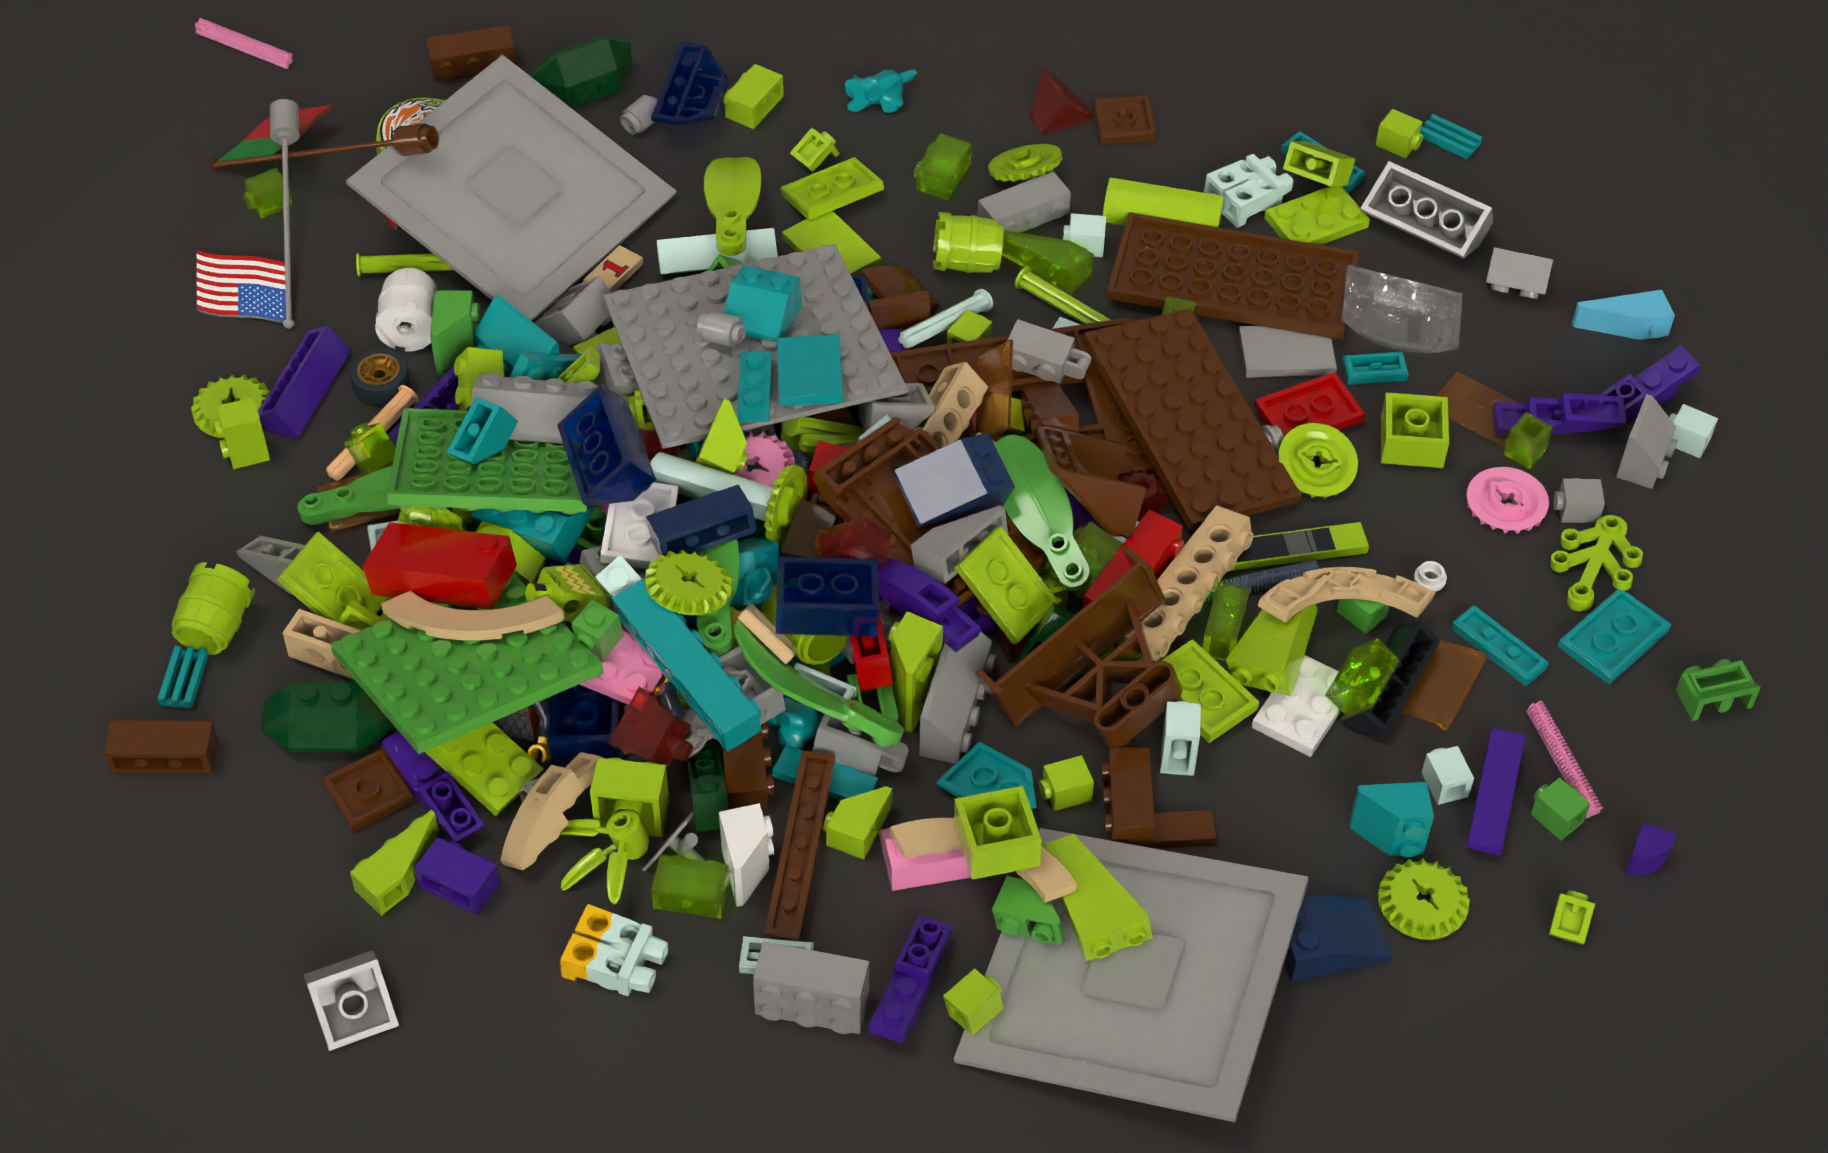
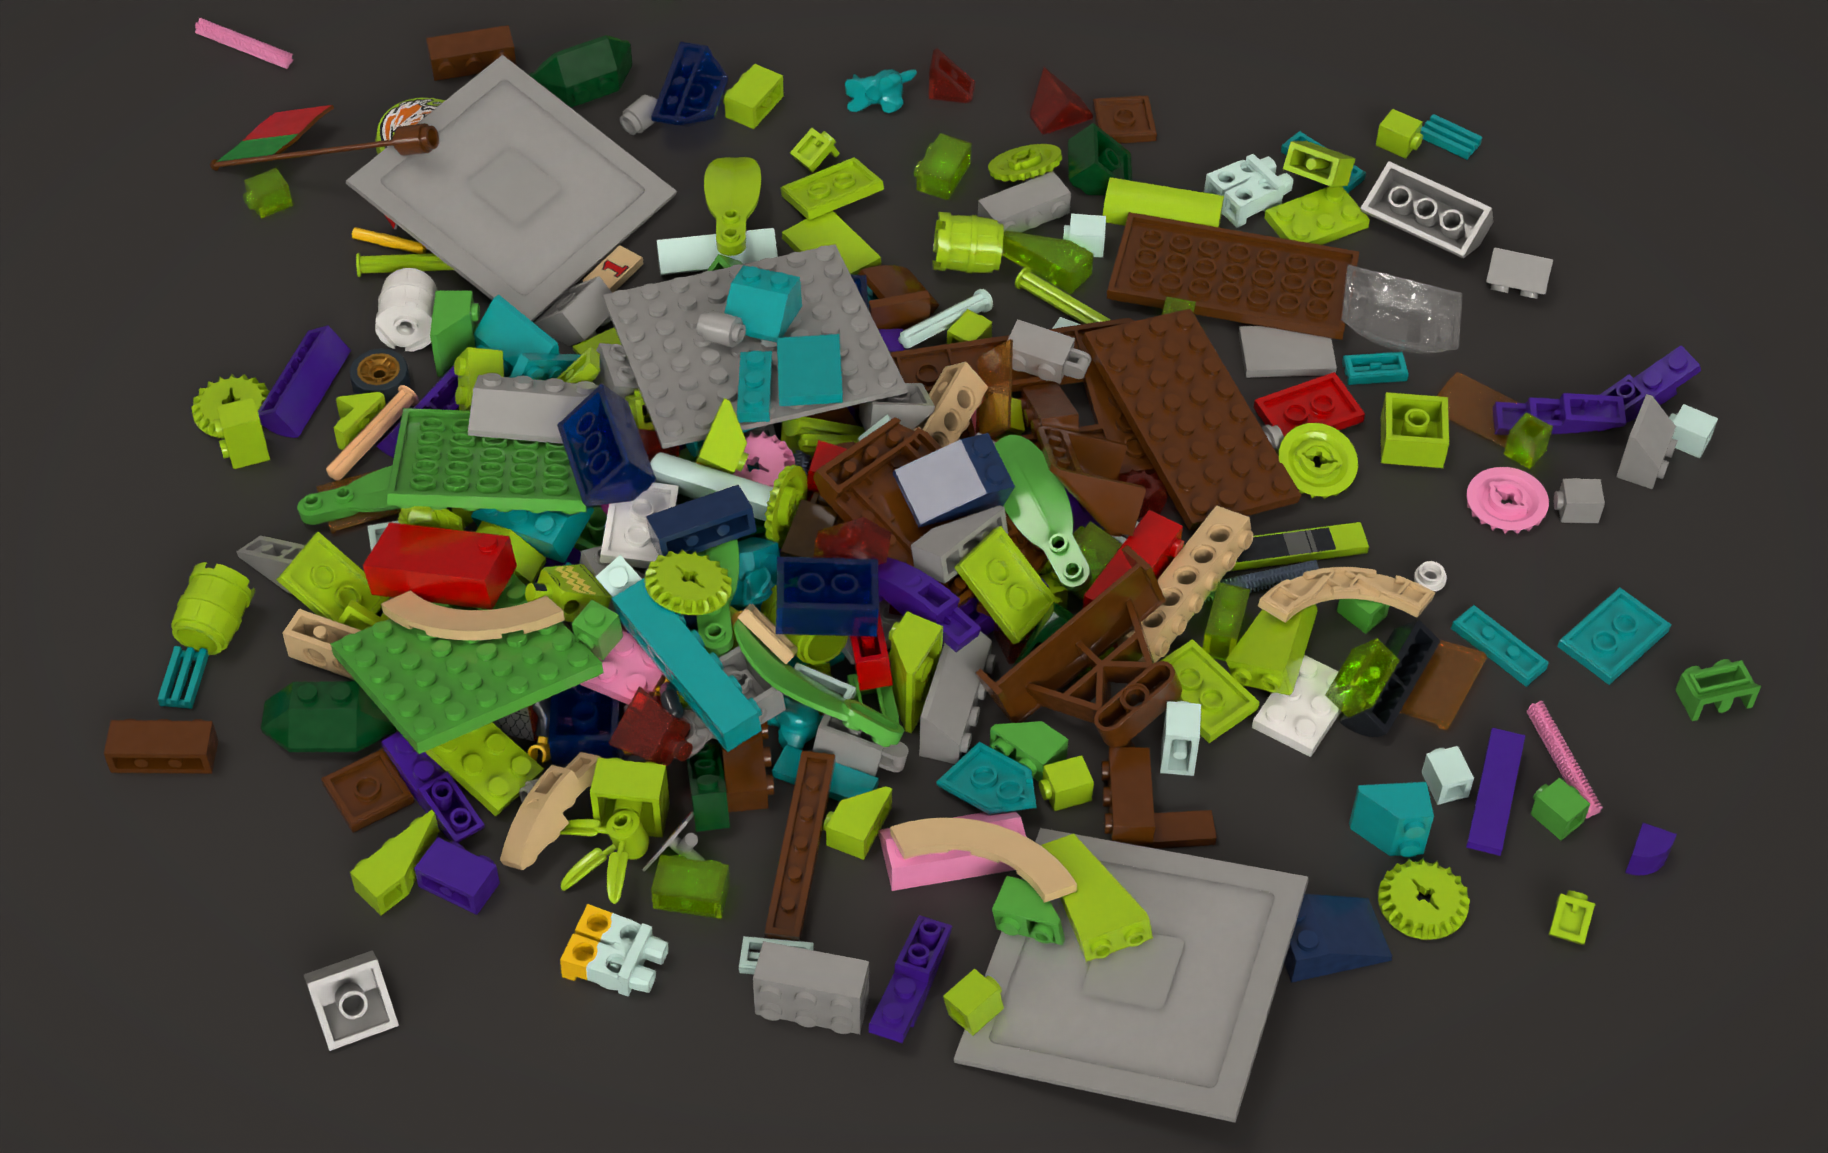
flag [197,99,300,329] -> none
clear neon green brick [343,422,396,473] -> none
teal slope [446,397,519,465] -> none
white slope [719,803,774,907] -> none
lime brick [954,786,1042,880] -> none
lime plant [1550,515,1643,612] -> none
medium azure slope [1572,290,1675,340] -> none
none -> lime slope [333,392,386,450]
none -> yellow piece [352,227,427,254]
none -> clear red slope [929,48,975,103]
none -> bright green slope [989,721,1069,782]
none -> dark green slope [1068,123,1132,195]

